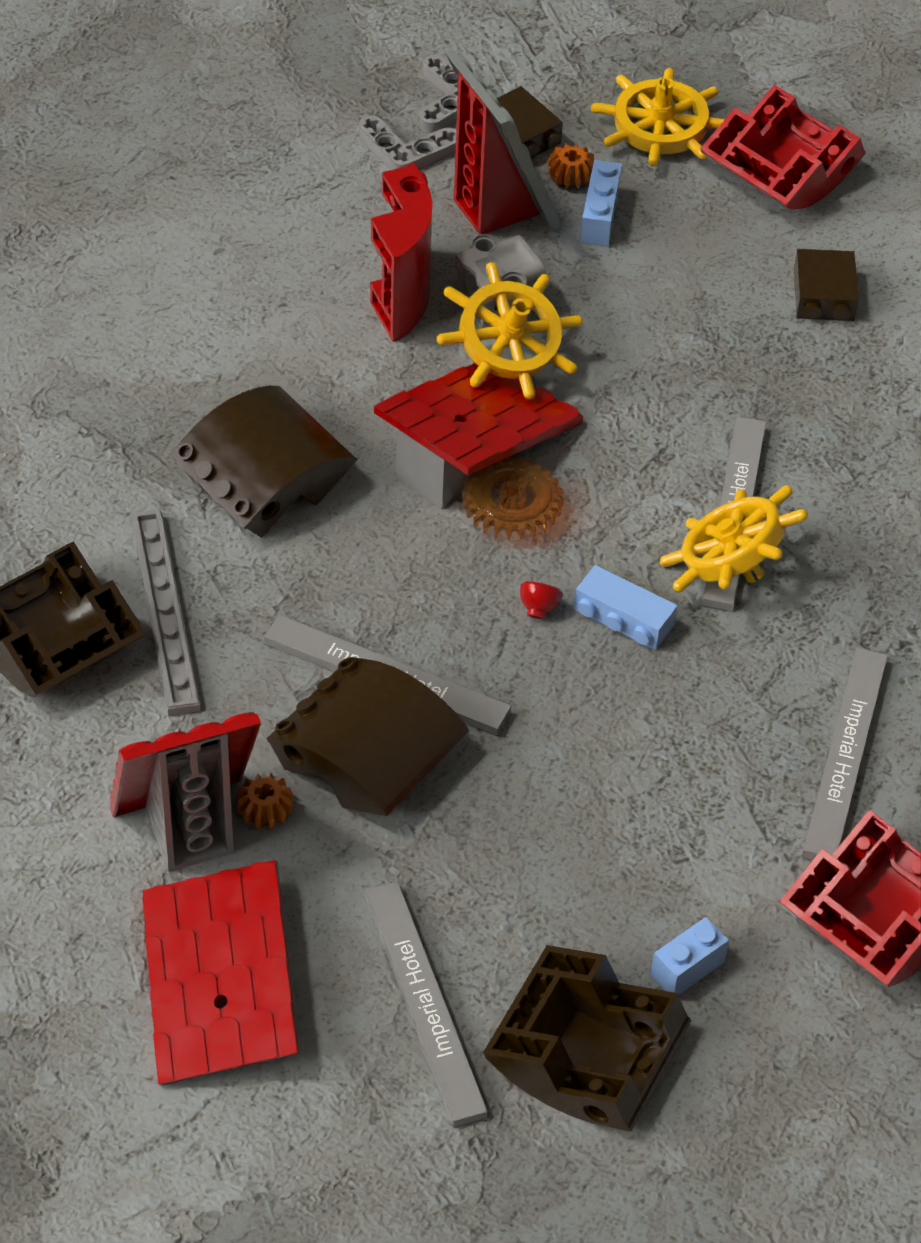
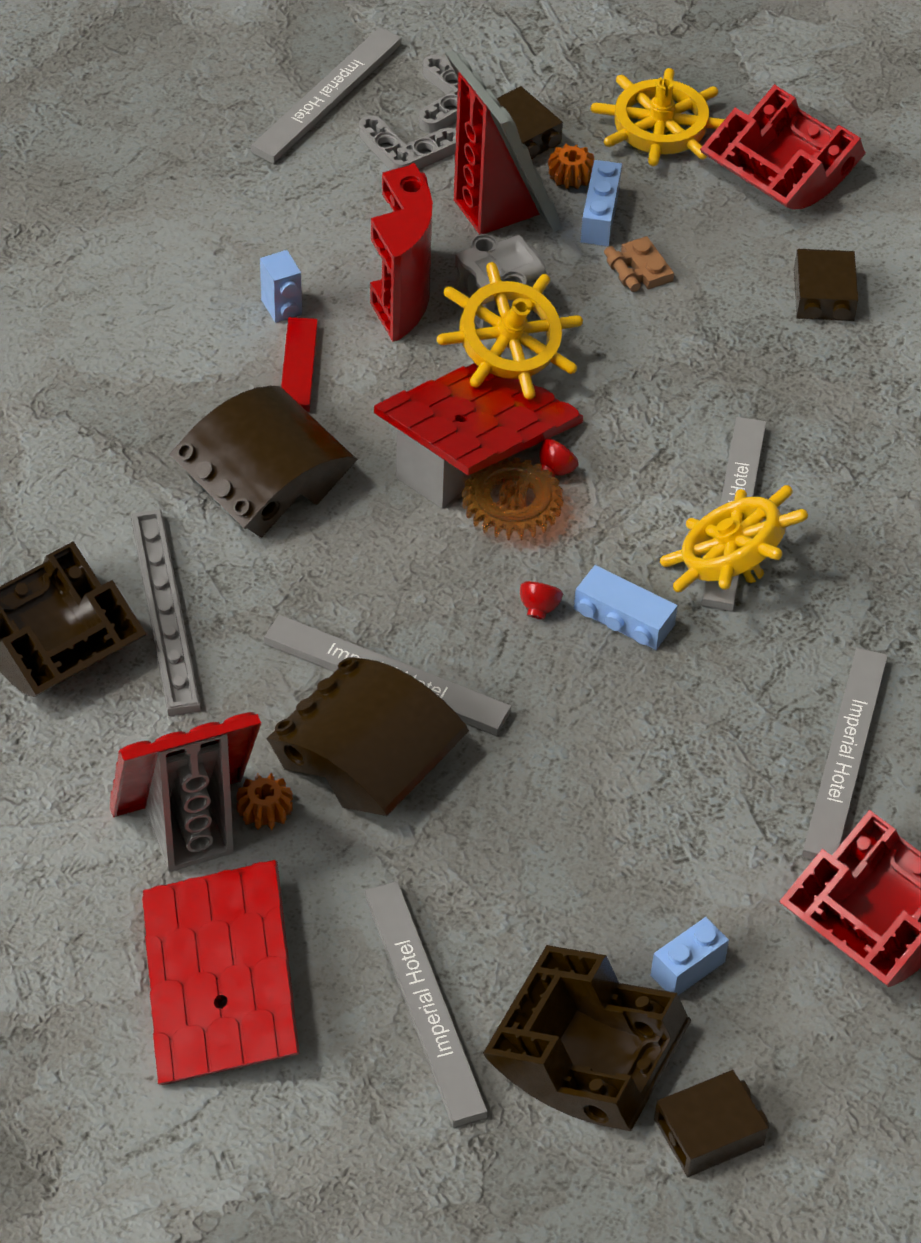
none -> light grey tile [251,27,402,164]
none -> light blue brick [260,250,302,323]
none -> red tile [281,317,318,412]
none -> red brick [538,439,579,480]
none -> medium nougat plate [604,236,674,292]
none -> dark brown brick [654,1070,769,1178]

